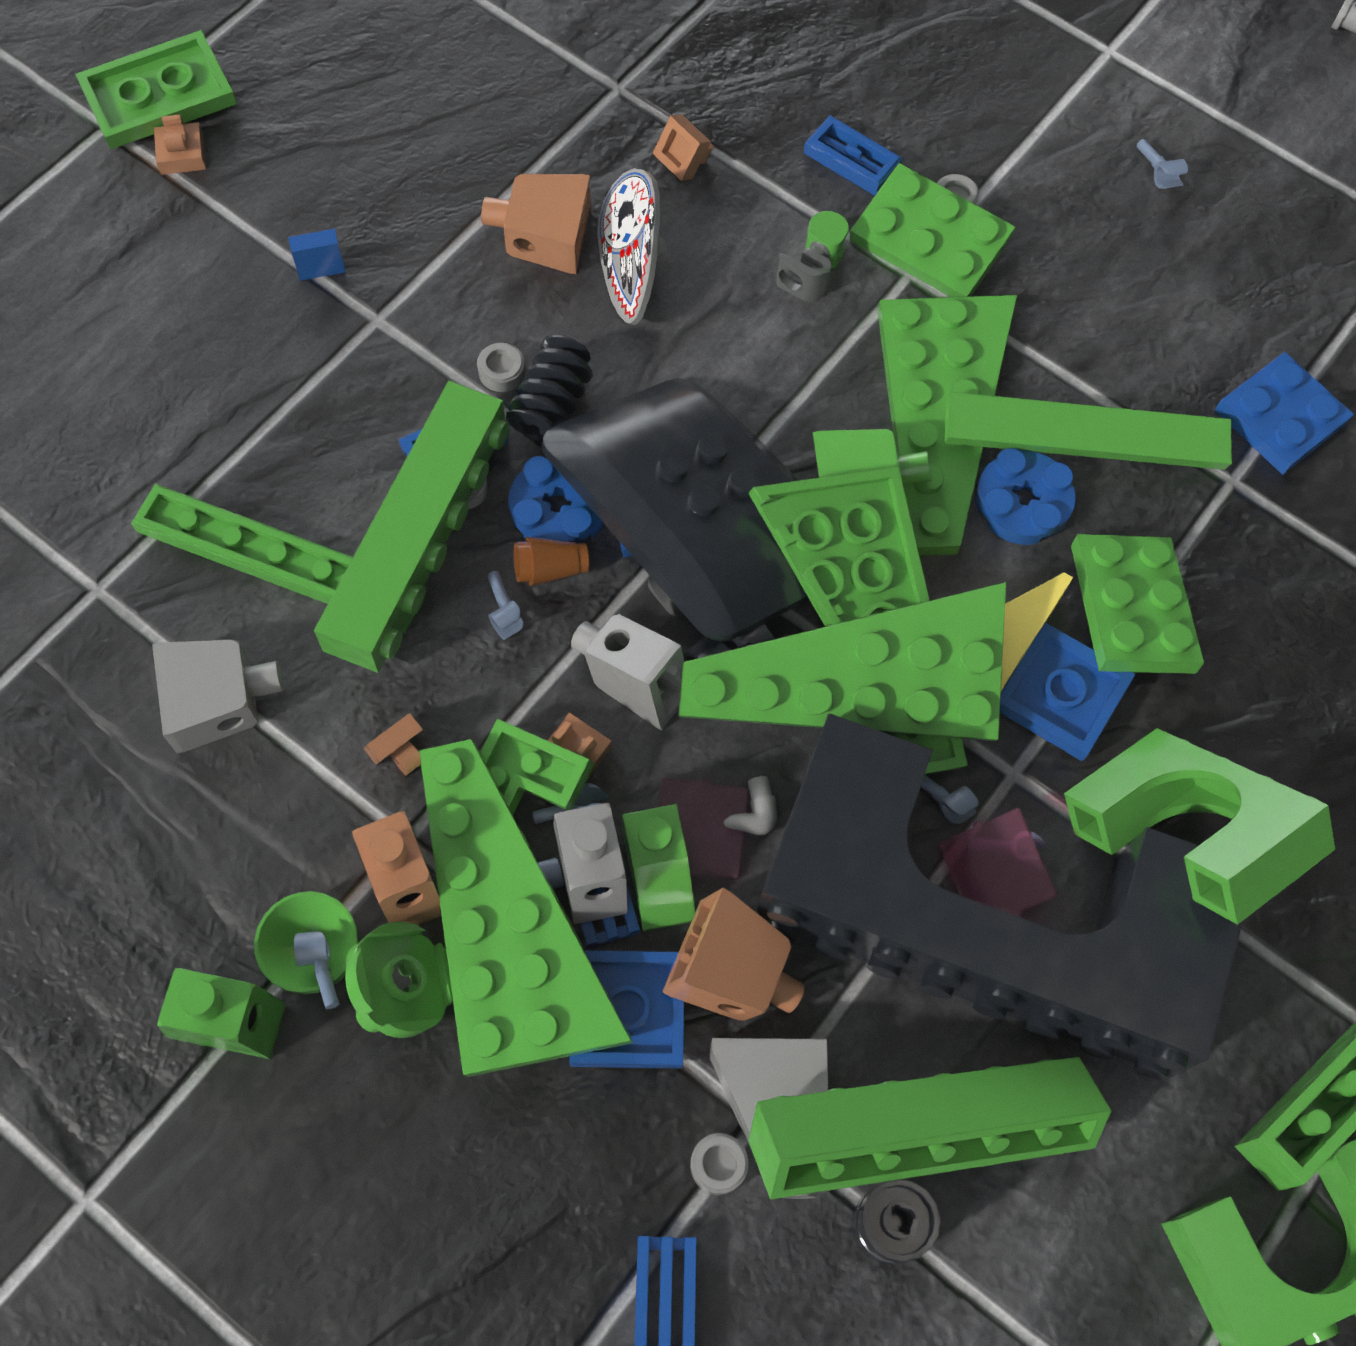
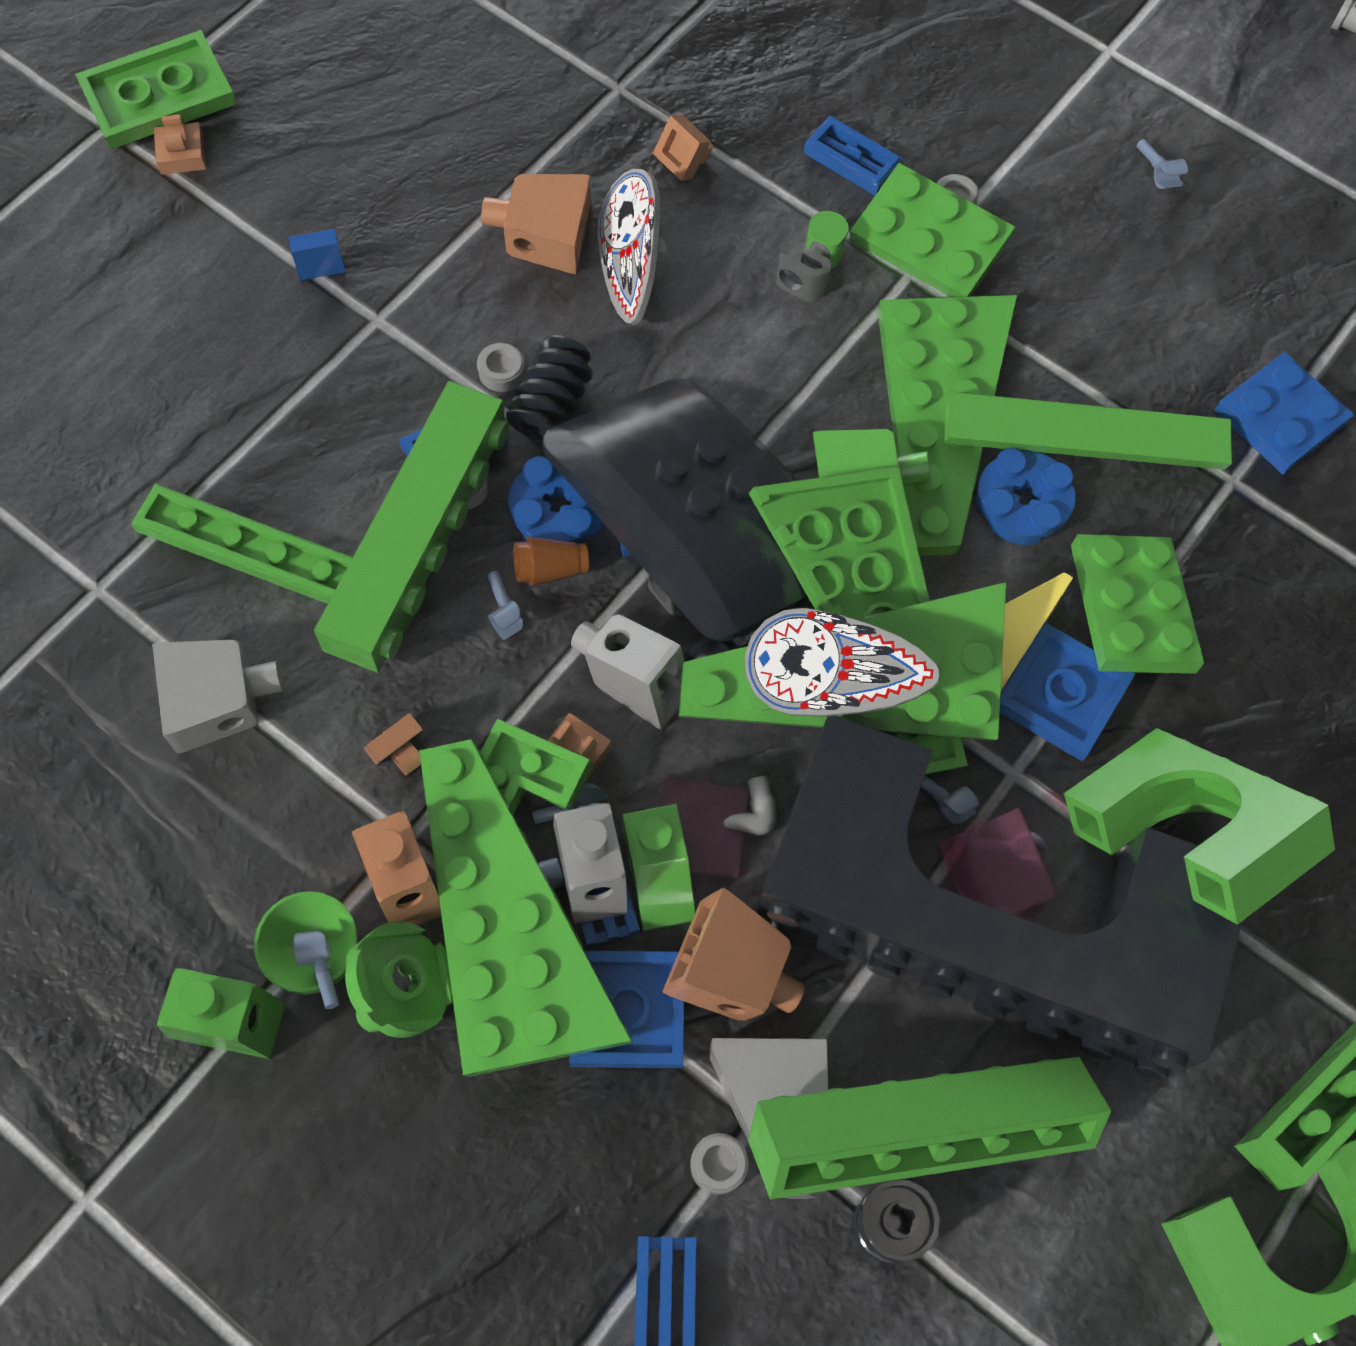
none -> shield [745,608,940,717]

